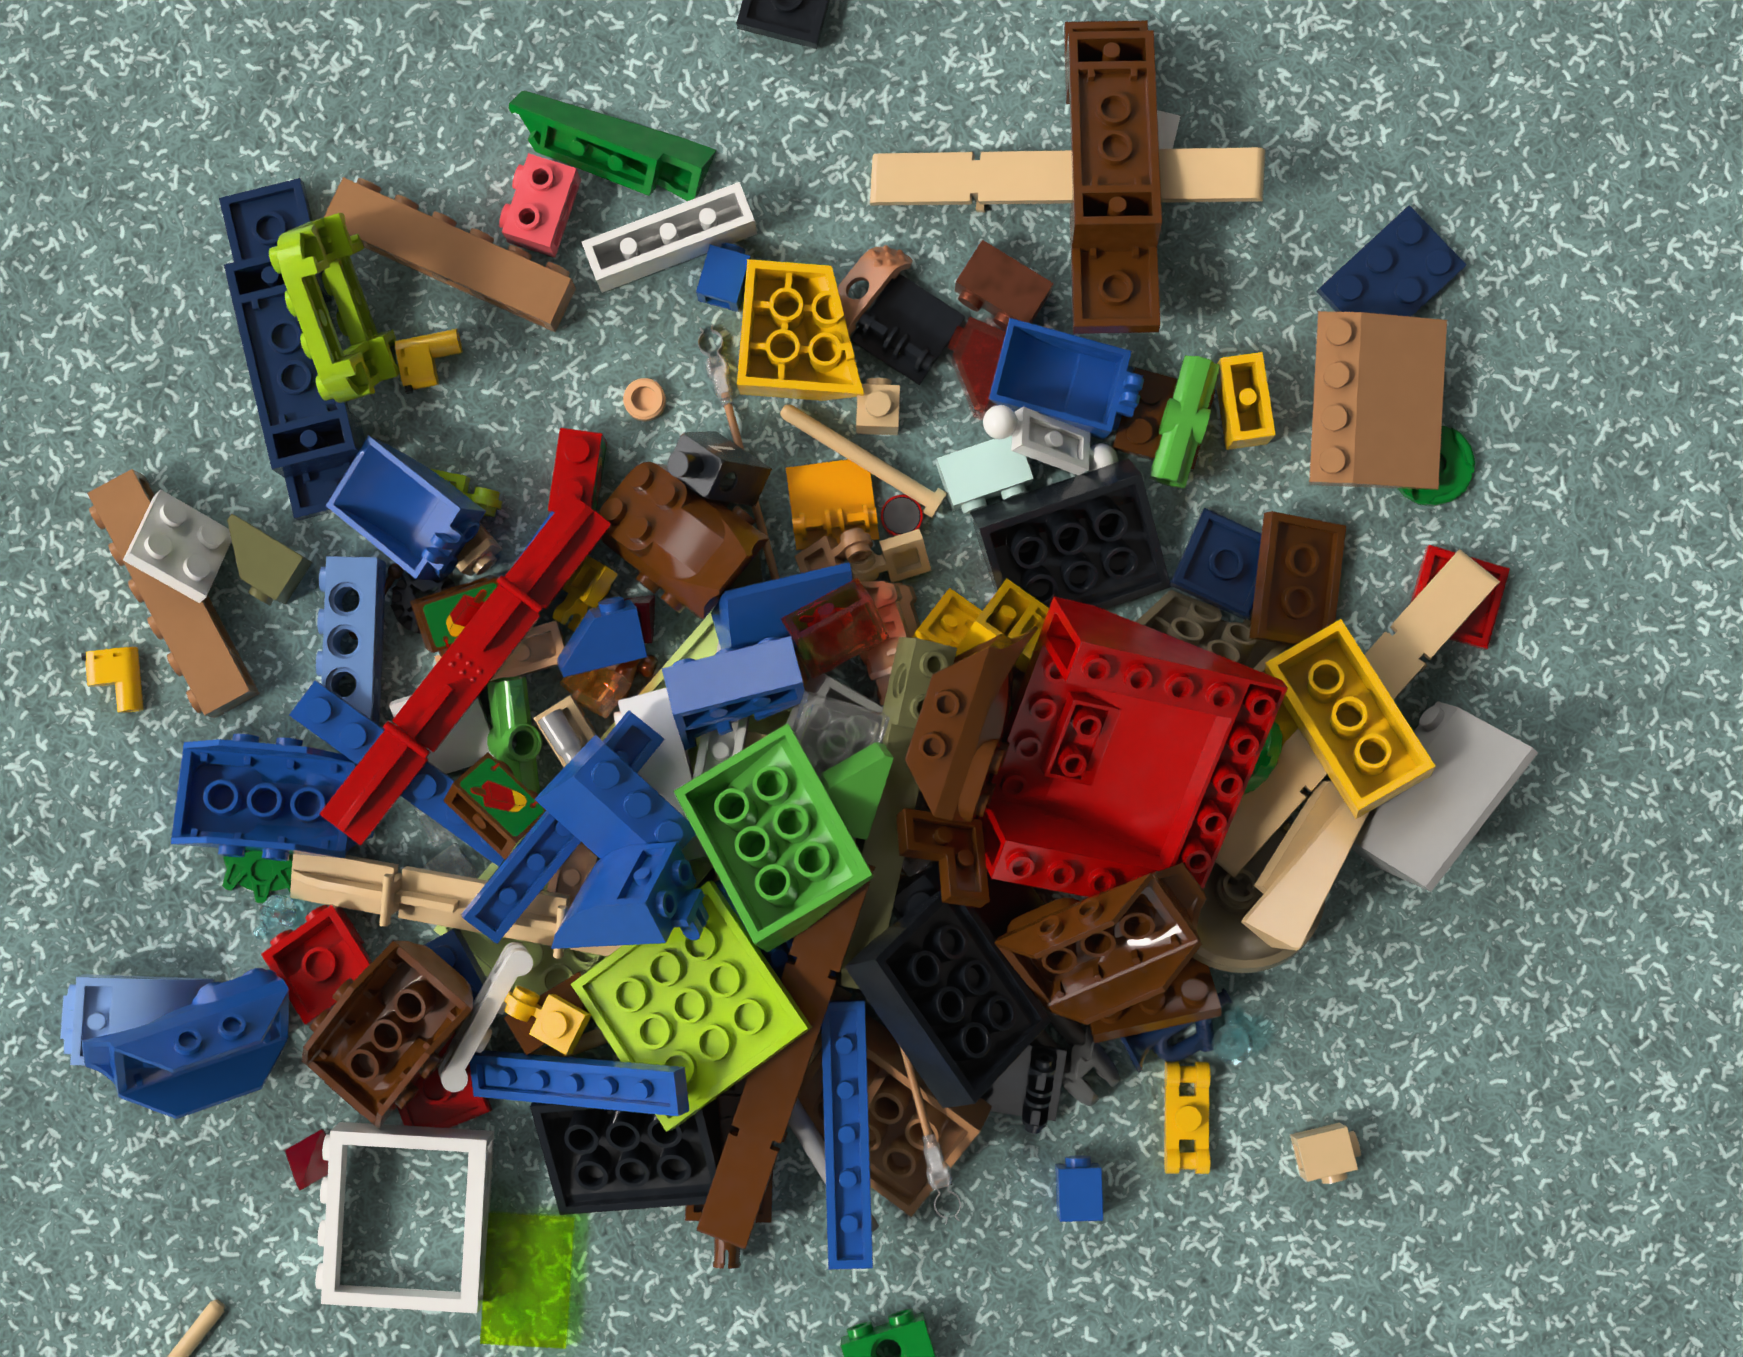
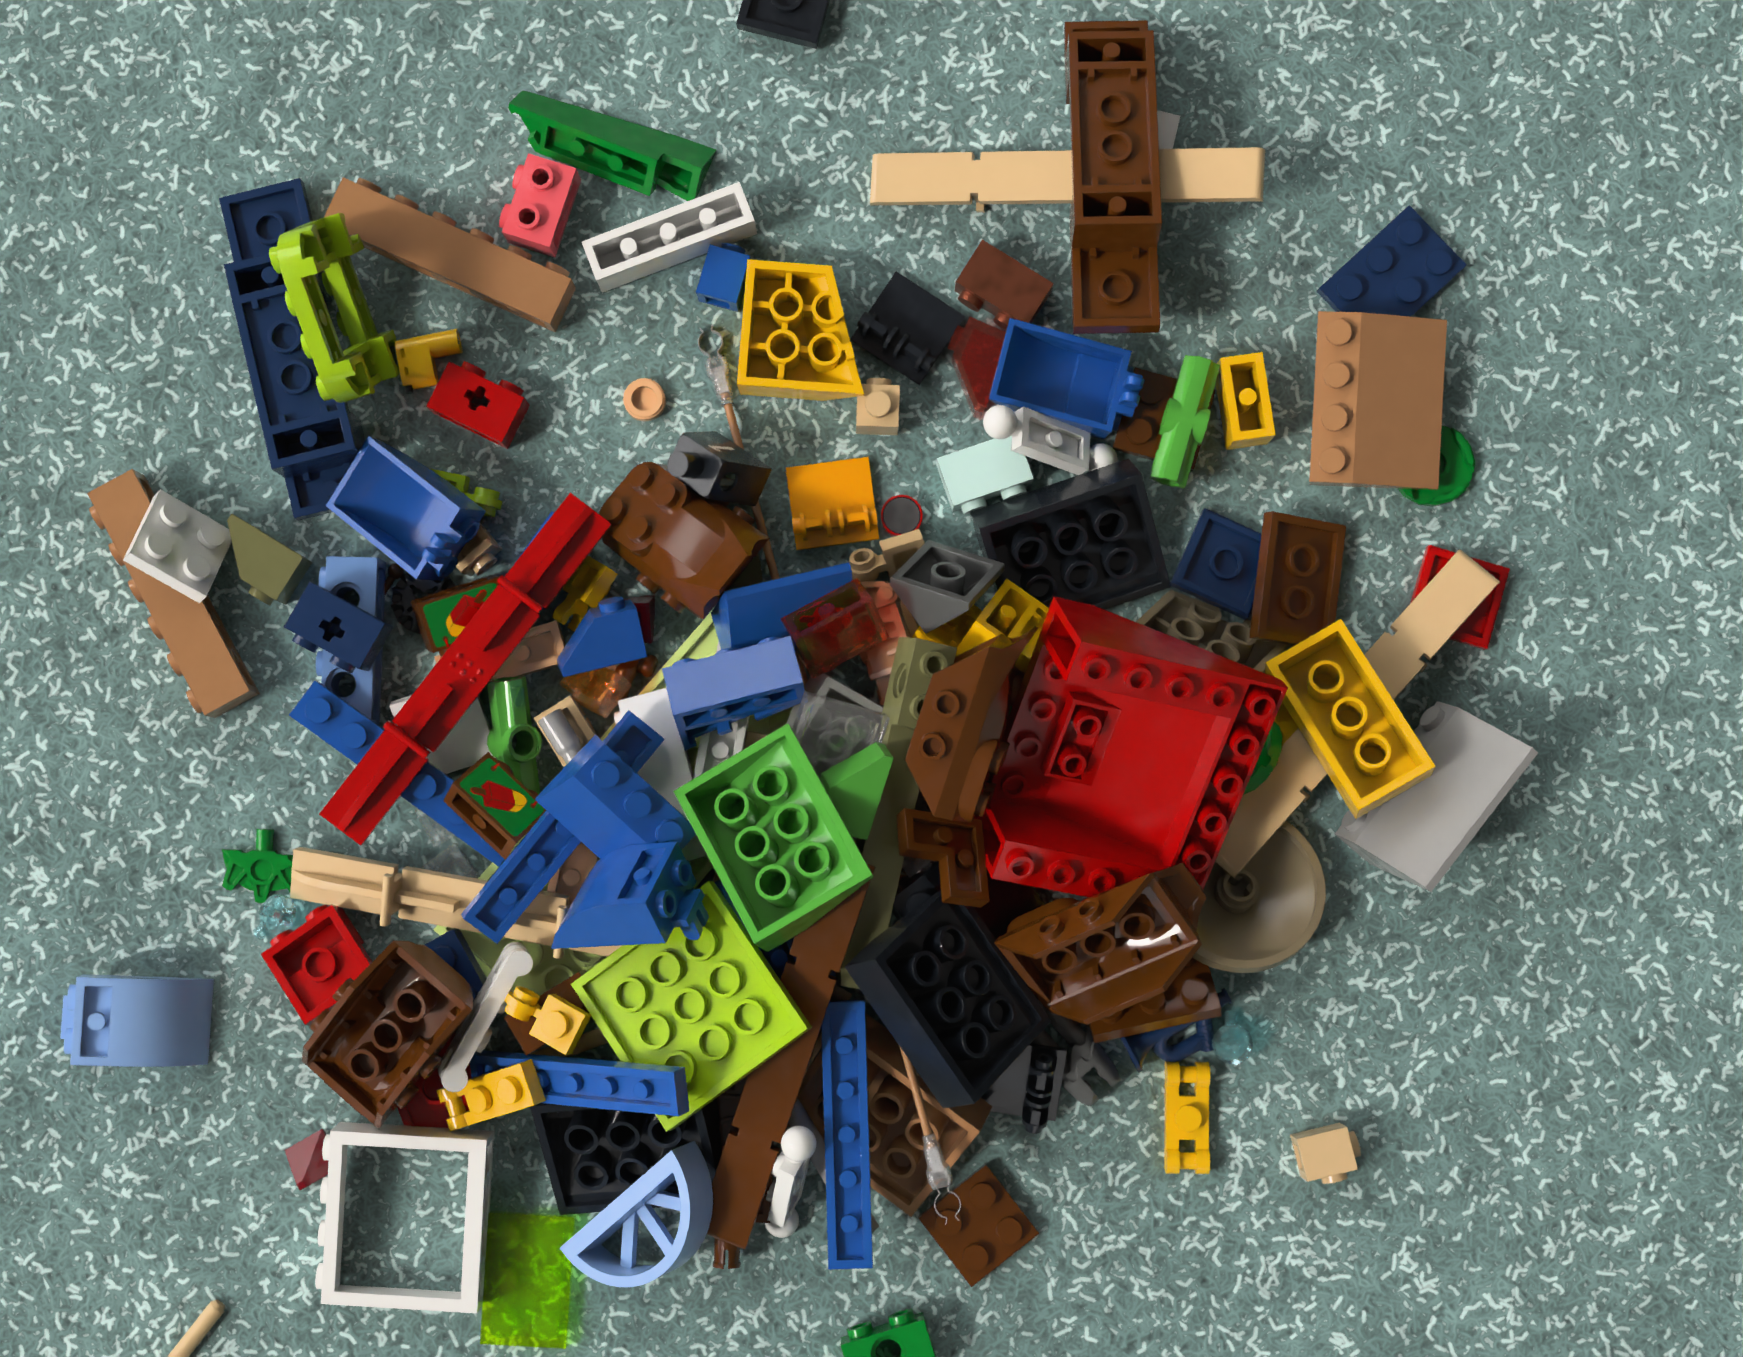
yellow piece [81,647,144,713] -> none
blue slope [81,968,289,1119] -> none
blue slope [171,734,374,861] -> none
red brick [548,428,607,513] -> none
tan bar [780,404,947,518] -> none
medium nougat plate [795,528,873,573] -> none
nougat piece [837,245,913,337] -> none
blue brick [1055,1155,1103,1222] -> none
tan wedge [1241,779,1370,950] -> none
none -> dark blue brick [284,582,393,673]
none -> red brick [426,361,530,449]
none -> yellow plate [436,1059,546,1132]
none -> light blue window [560,1141,713,1287]
none -> white plate [765,1126,817,1238]
none -> dark grey slope [890,540,1005,634]
none -> reddish brown plate [918,1163,1039,1287]

